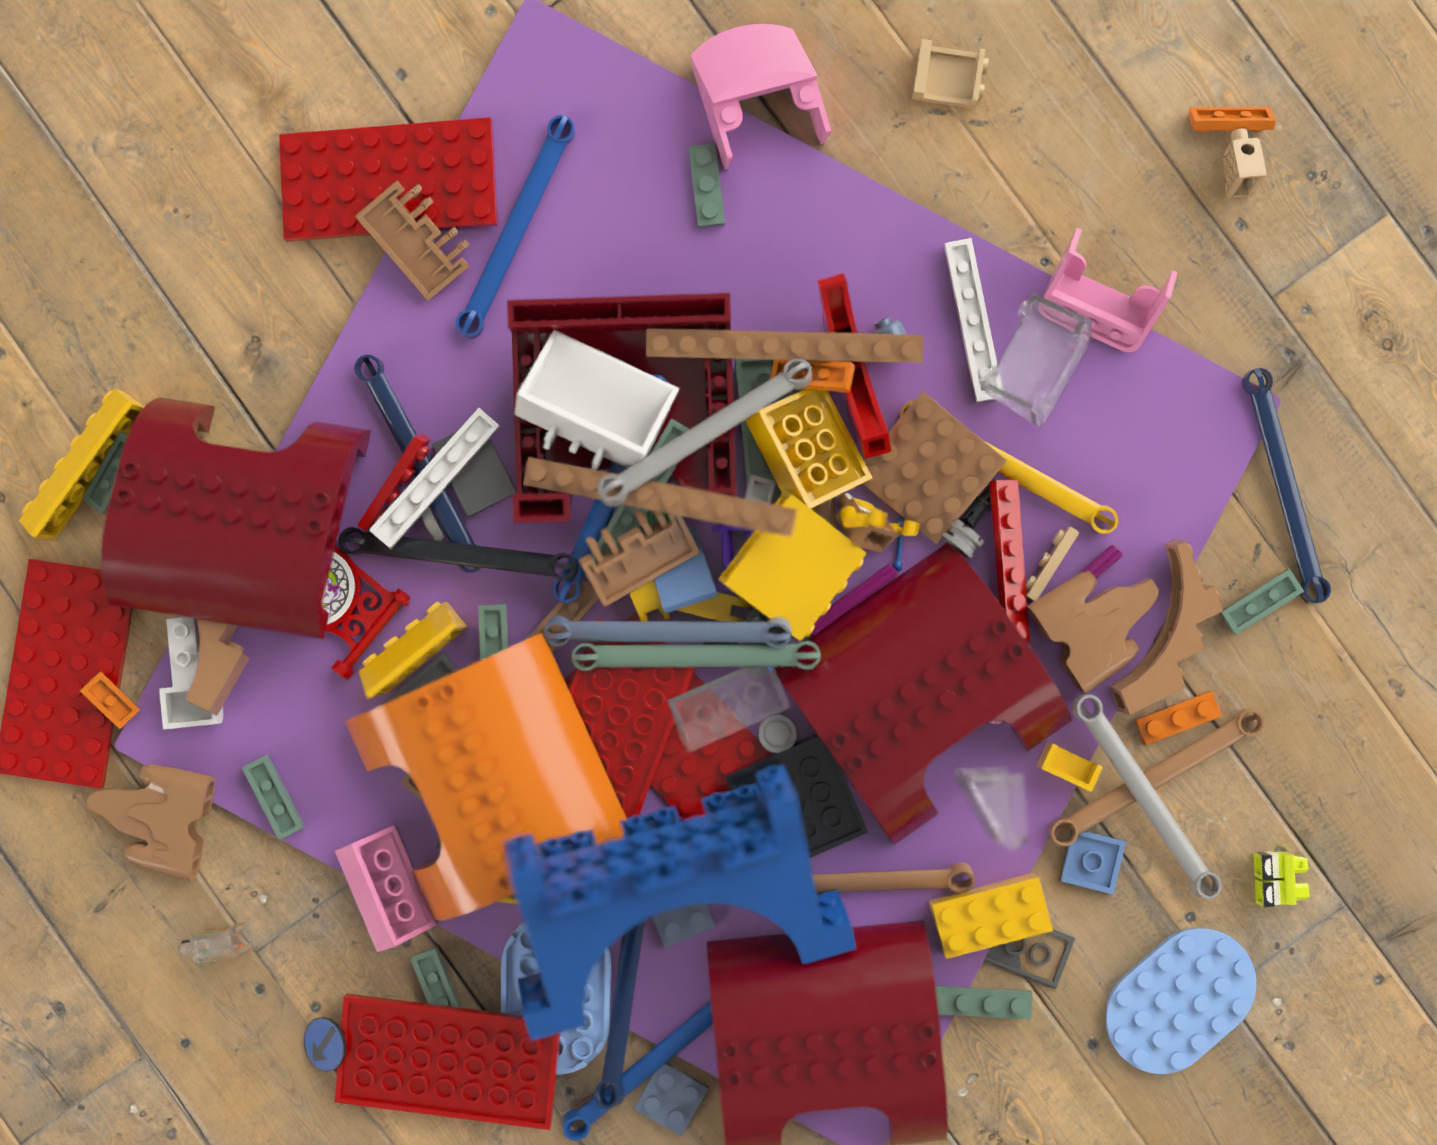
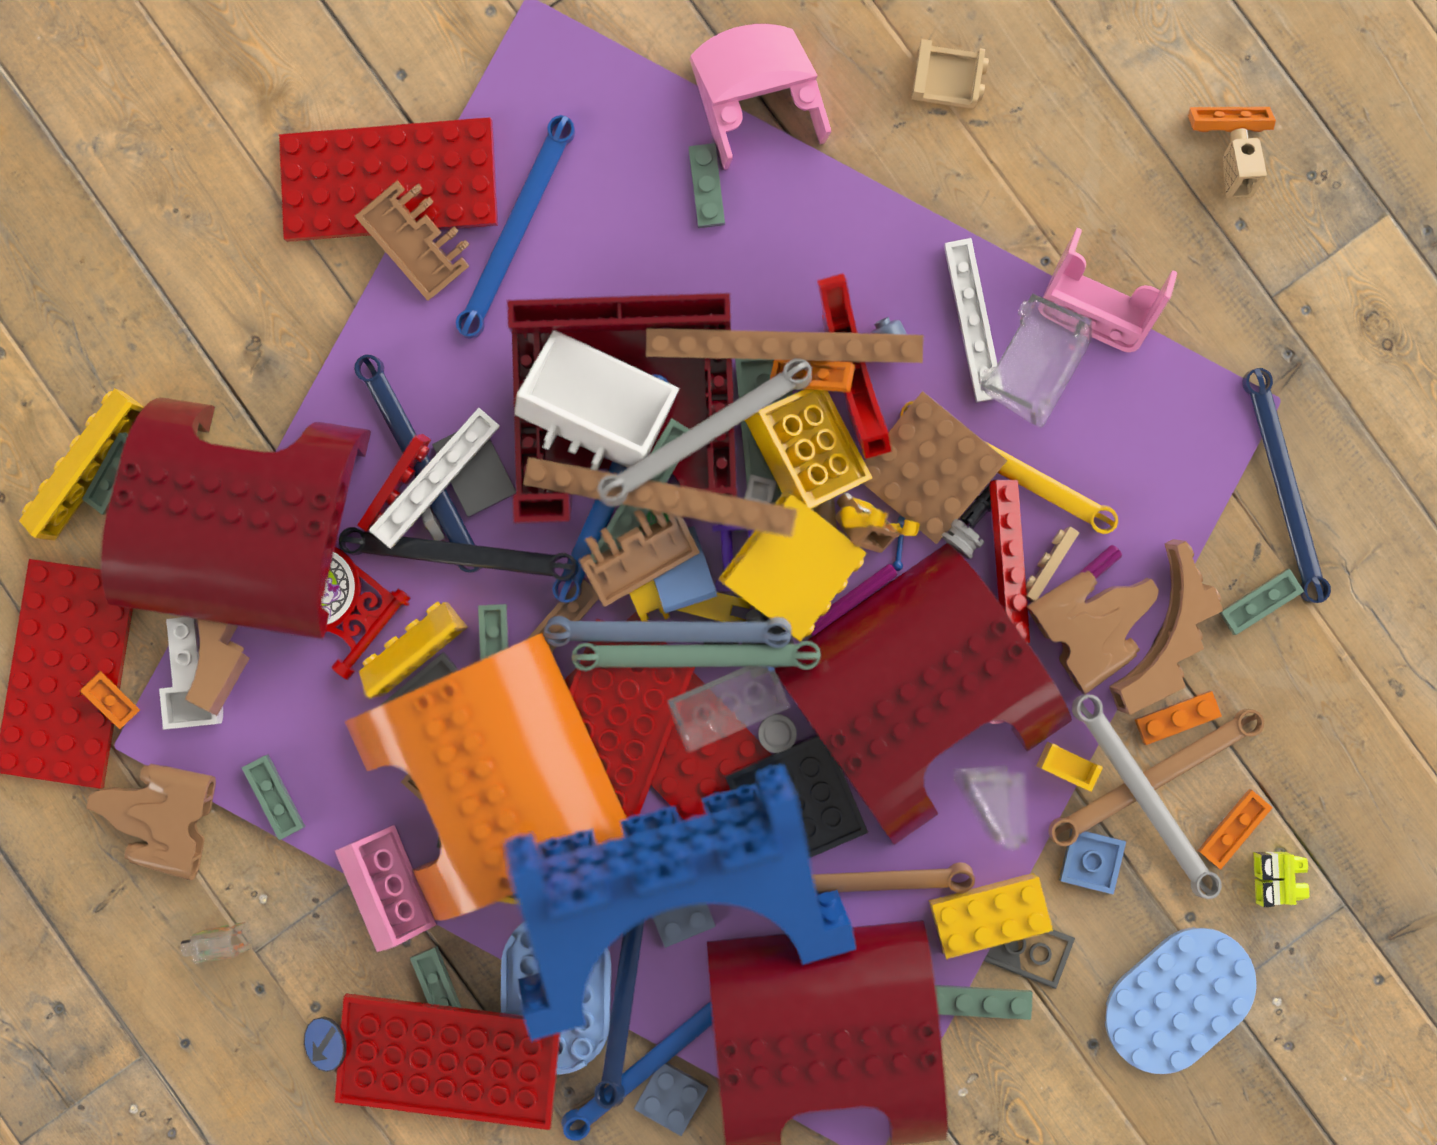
none -> orange plate [1197,789,1273,870]

